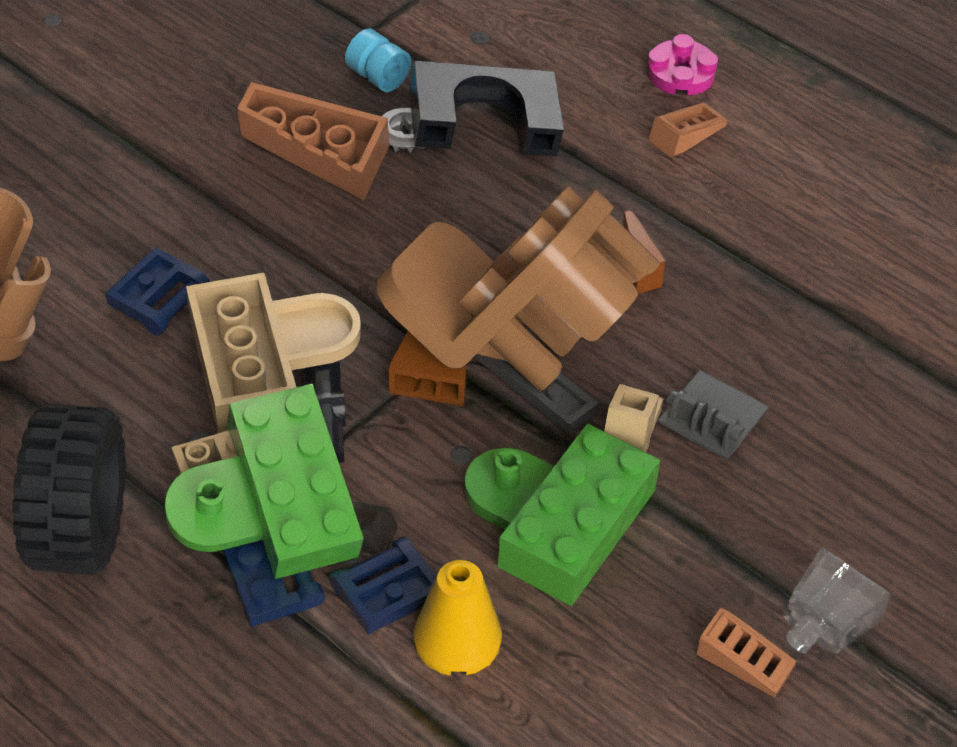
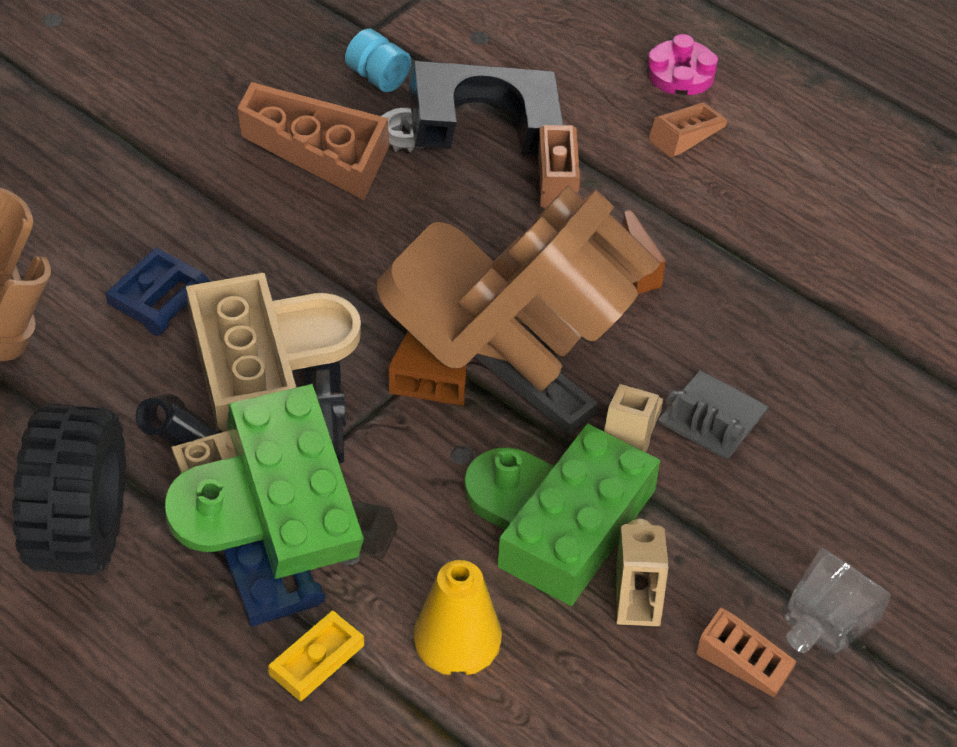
dark blue plate [328,536,436,635] -> none
none -> black piece [135,394,222,446]
none -> yellow plate [268,610,364,702]
none -> nougat brick [538,125,580,209]
none -> tan torso [616,519,668,626]

